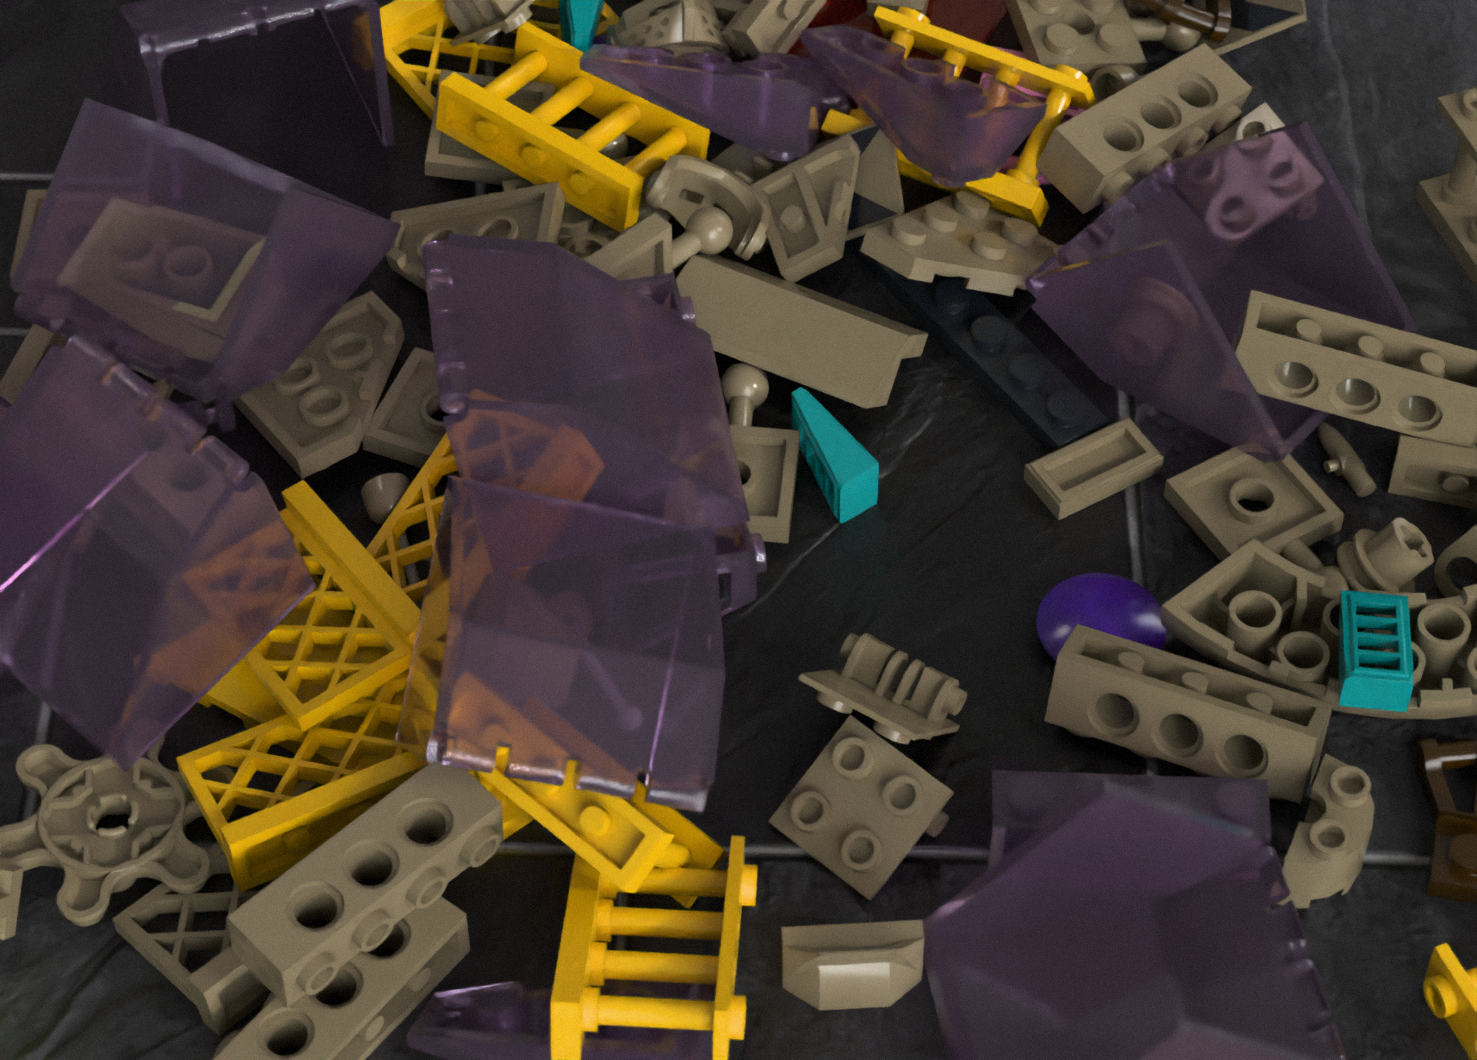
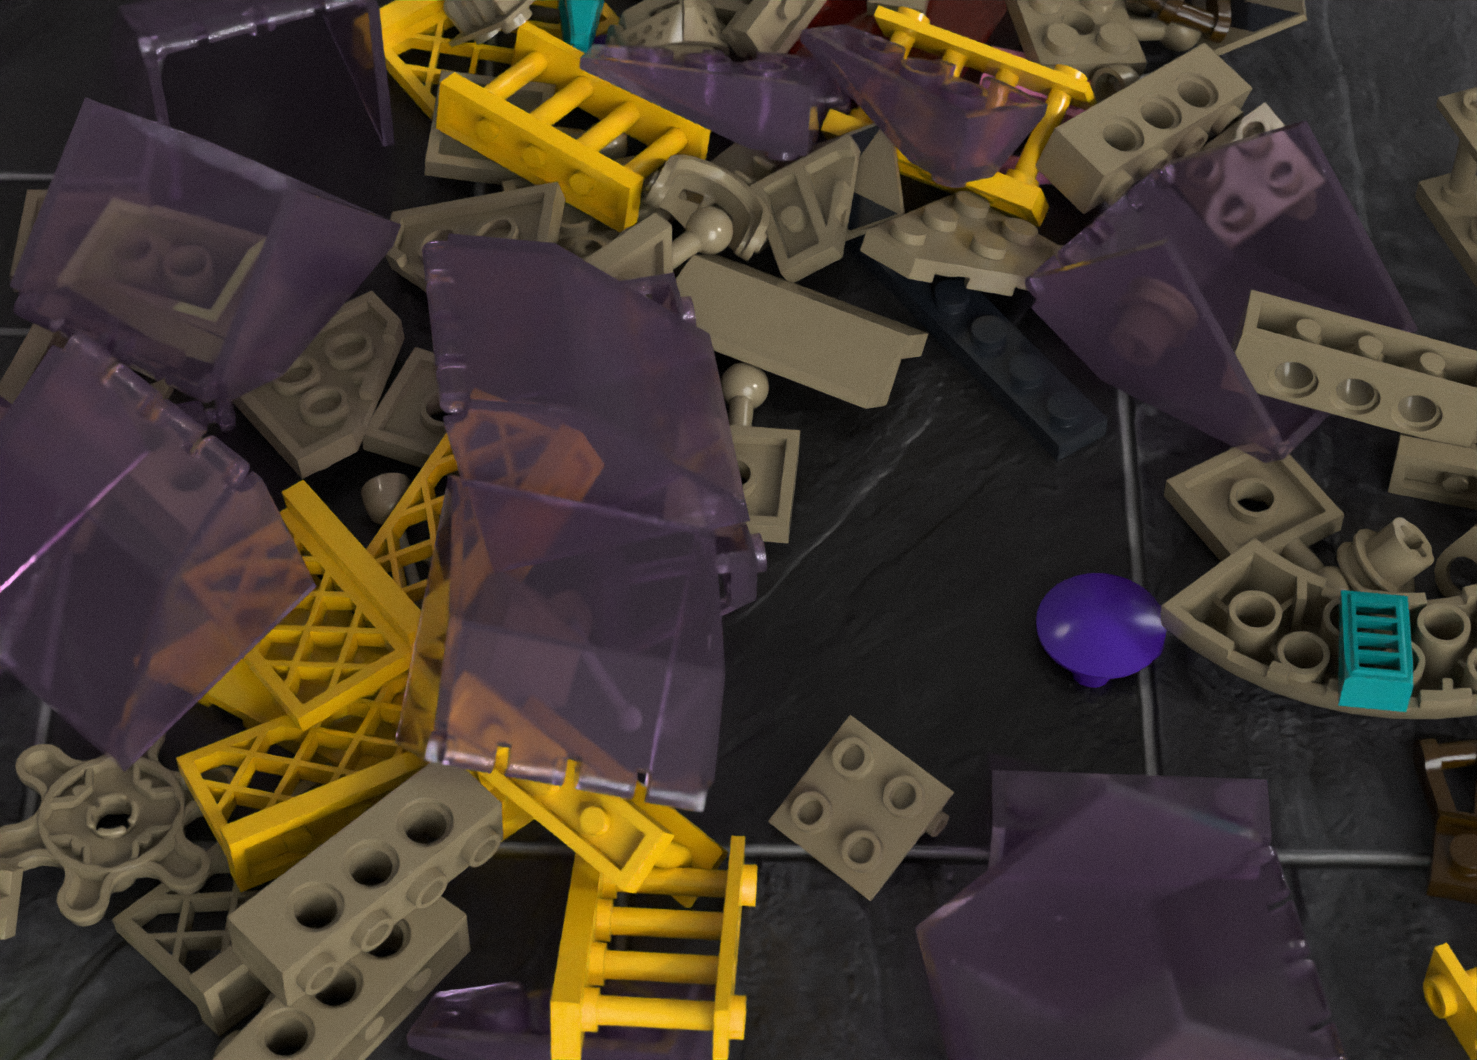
dark tan slope [781,920,924,1010] -> none
teal slope [791,387,879,524] -> none
dark tan hinge [798,633,967,744] -> none
dark tan tile [1024,417,1164,521] -> none
dark tan brick [1044,624,1333,804] -> none
dark tan cylinder [1274,753,1375,909] -> none
dark tan helmet [1316,421,1376,497] -> none

